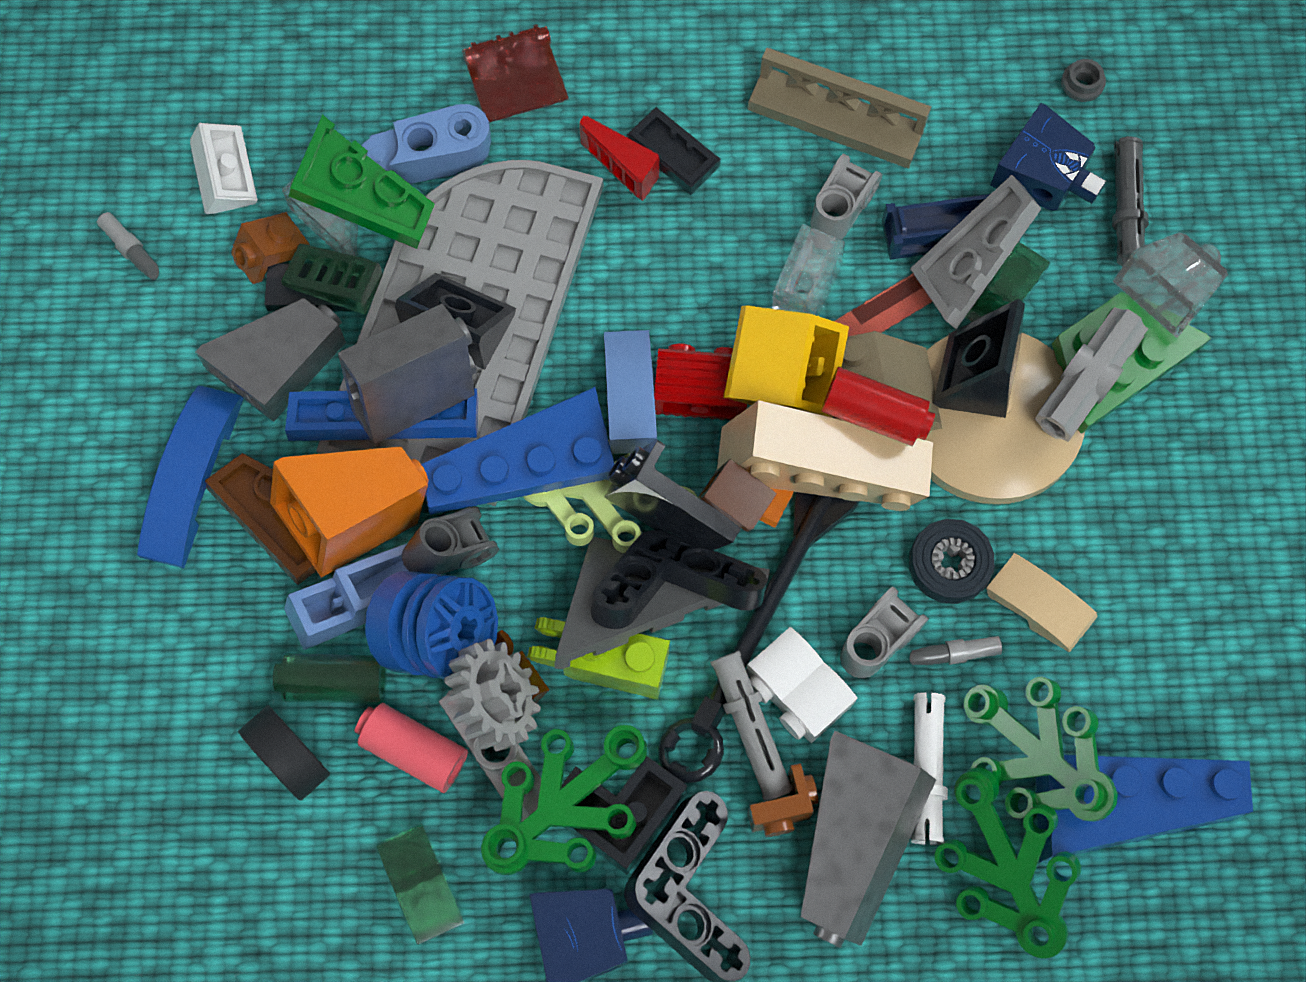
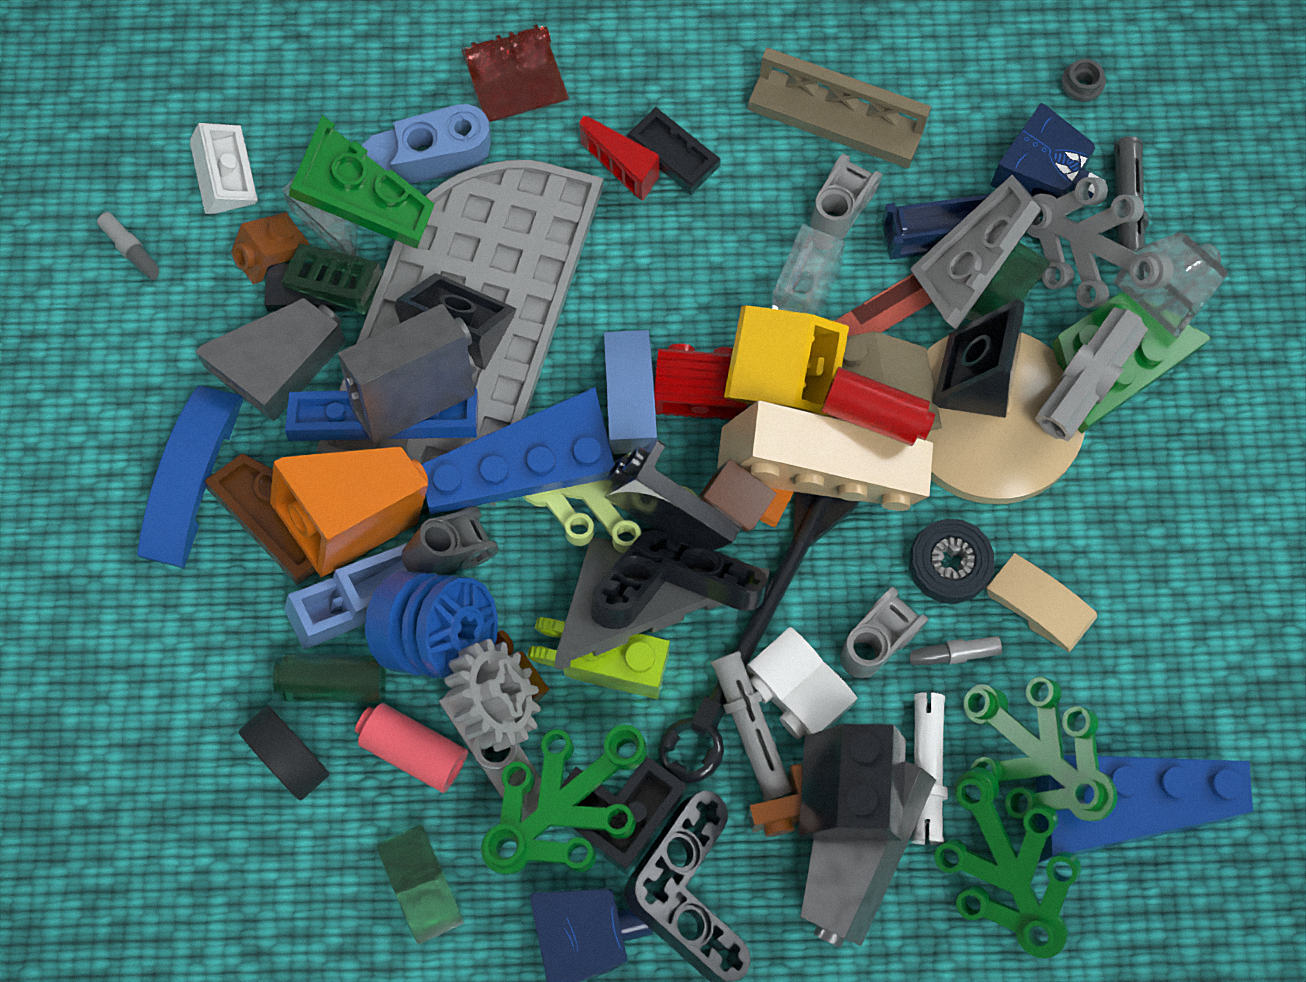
none -> black slope [799,724,906,841]
none -> light grey plant [1026,177,1174,308]

